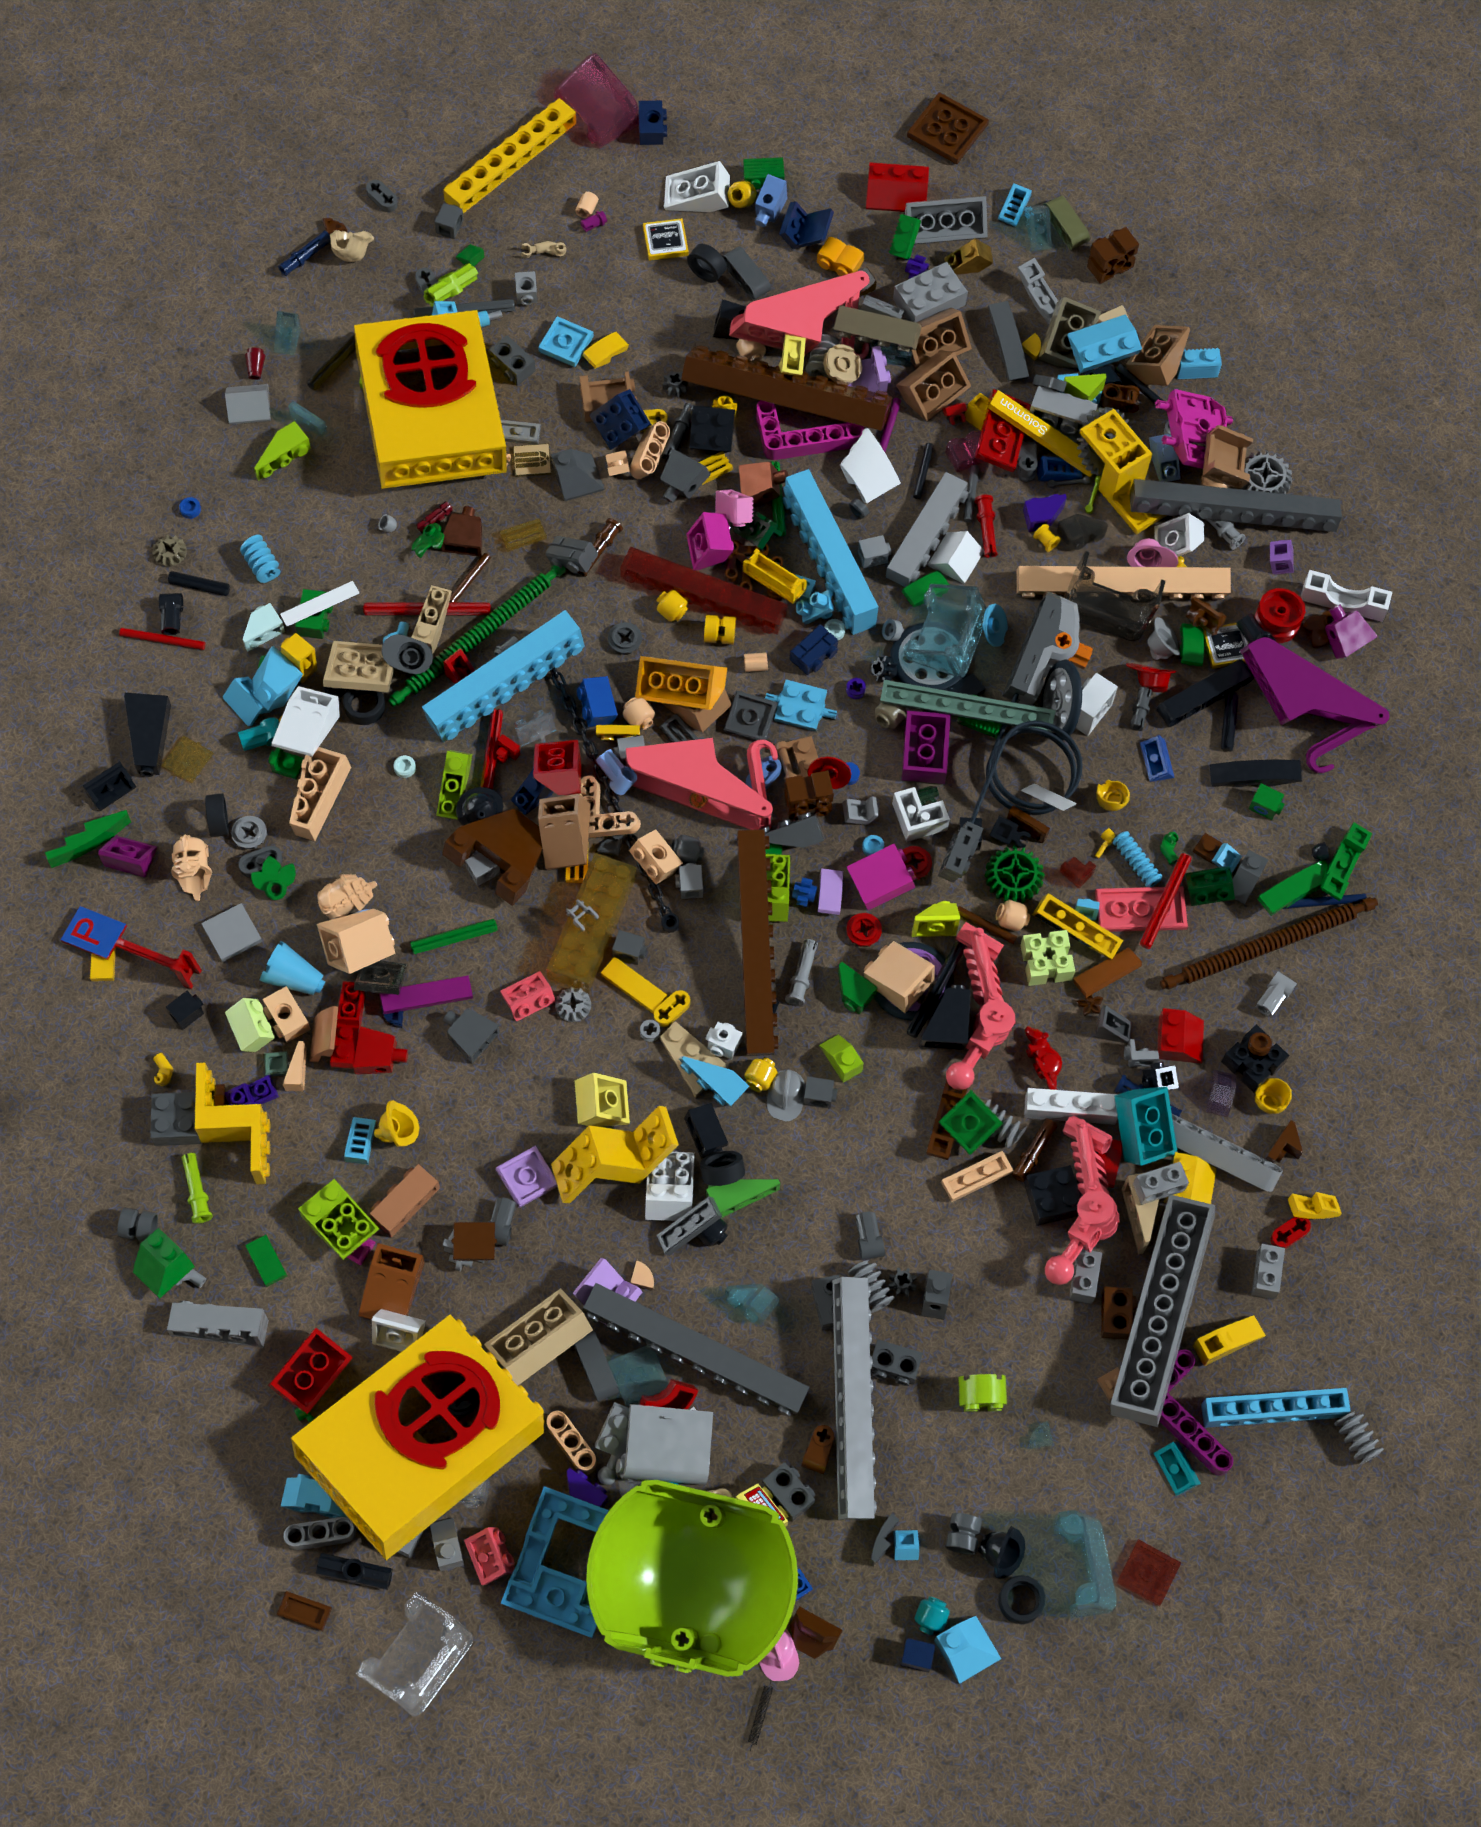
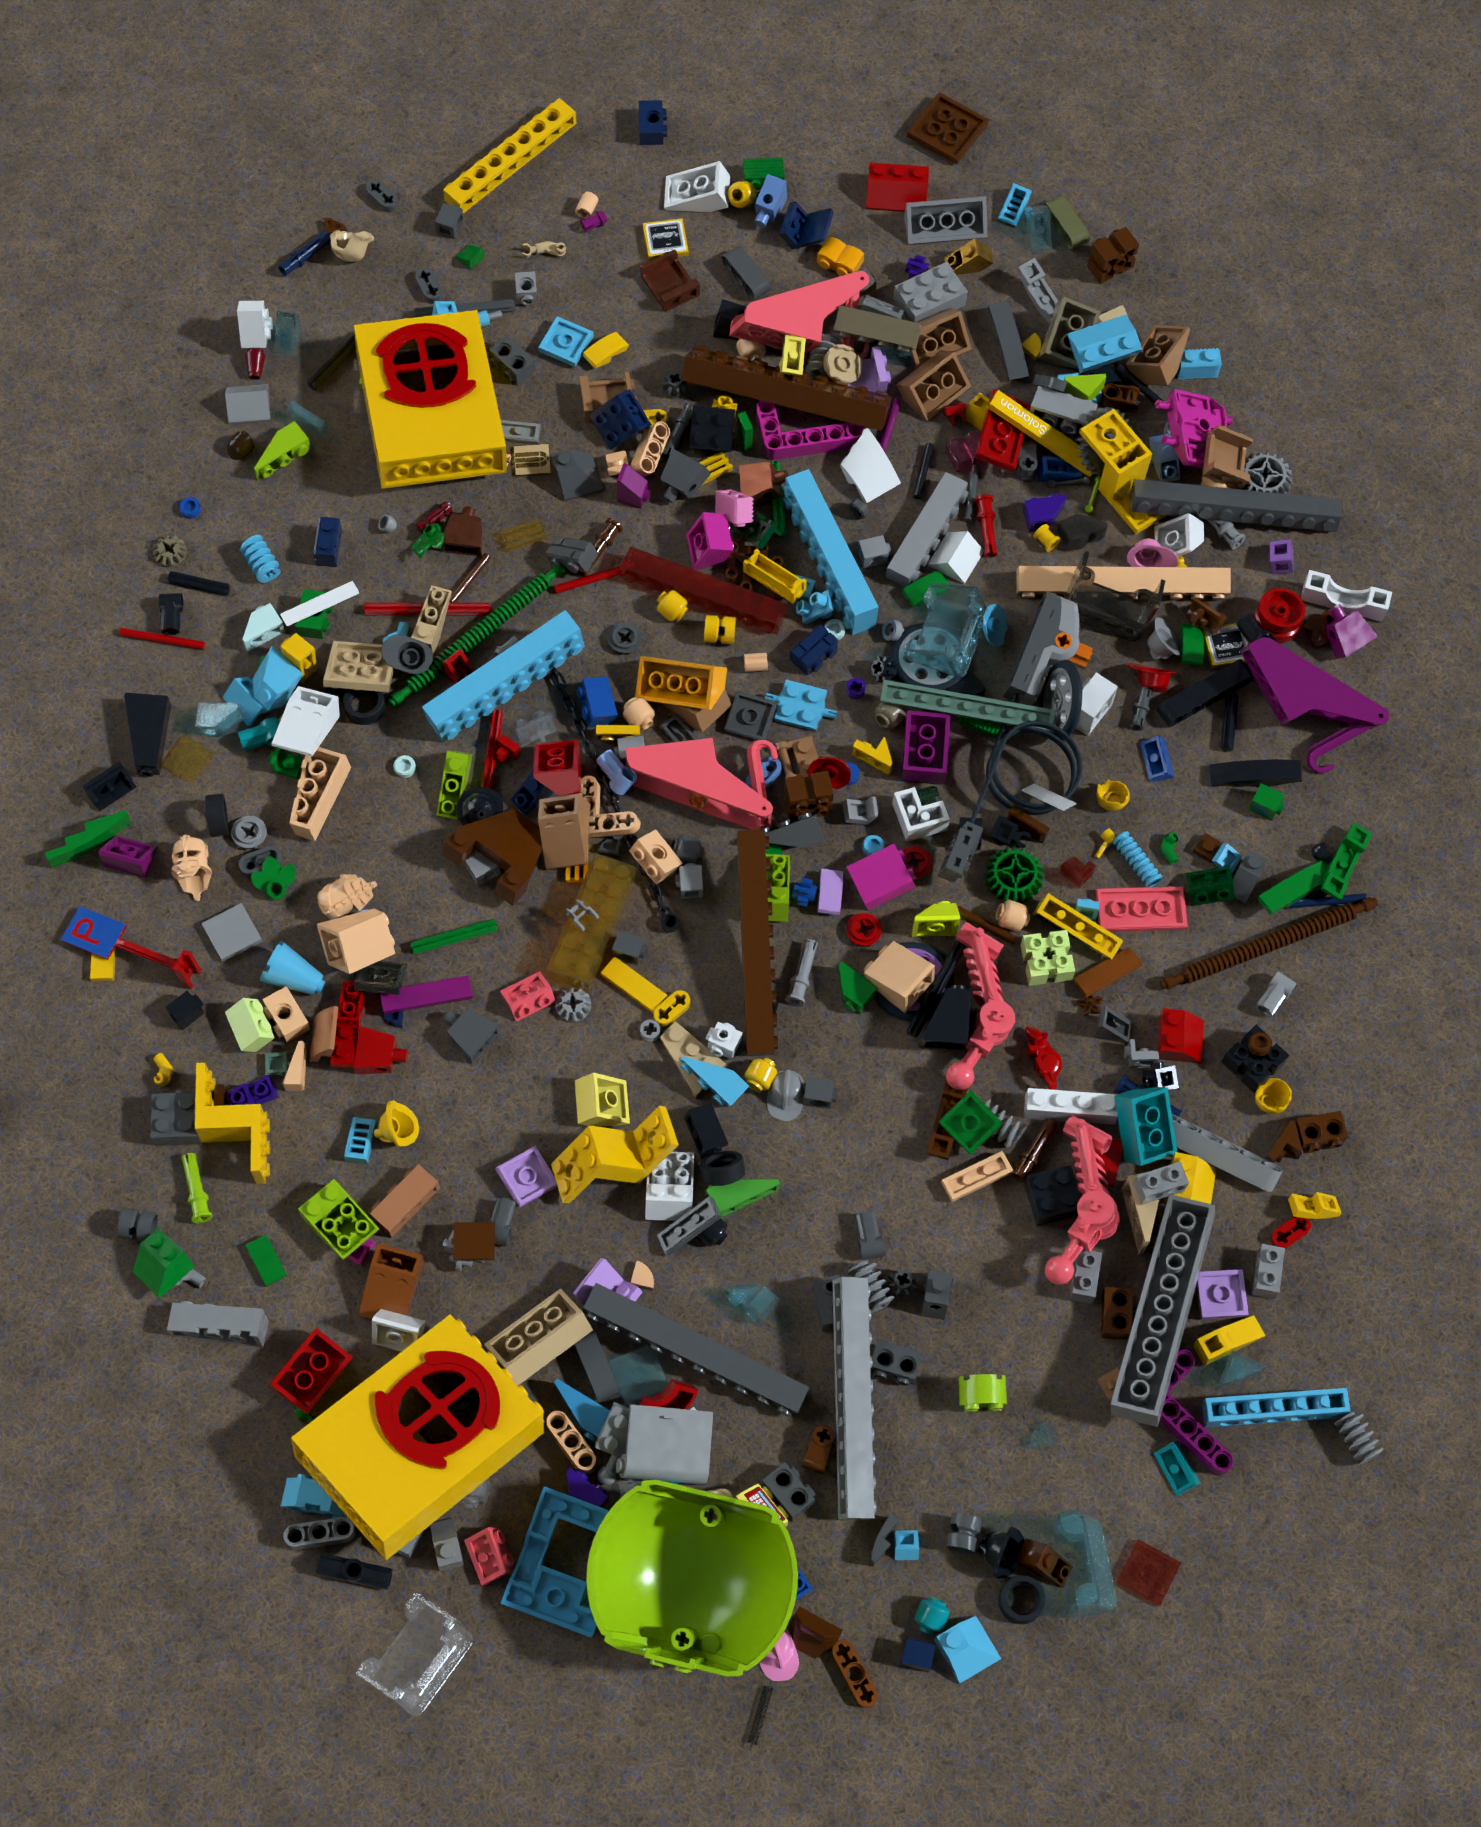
reddish brown tile [277,1591,332,1632] -> none
lime piece [423,263,478,307] -> none
clear pink windscreen [553,53,638,149] -> none
black tyre [687,243,727,283] -> none
lime slope [819,1034,864,1083] -> none
green brick [889,214,921,260] -> none
red axle [1140,853,1192,949] -> none
clear purple slope [1206,1070,1236,1117] -> none
none -> clear light blue slope [194,701,247,737]
none -> dark brown piece [227,430,255,460]
none -> white brick [237,301,273,348]
none -> dark blue brick [313,517,342,567]
none -> red bar [553,562,636,594]
none -> dark azure slope [554,1378,610,1444]
none -> magenta slope [617,463,650,508]
none -> copper panel [640,249,700,312]
none -> green tile [737,412,753,452]
none -> dark orange beam [832,1640,878,1708]
none -> yellow slope [851,737,892,775]
none -> reddish brown slope [1015,1538,1073,1588]
none -> lavender plate [1196,1269,1249,1320]
none -> clear light blue slope [1217,1350,1266,1389]
none -> reddish brown brick [1295,1111,1348,1153]

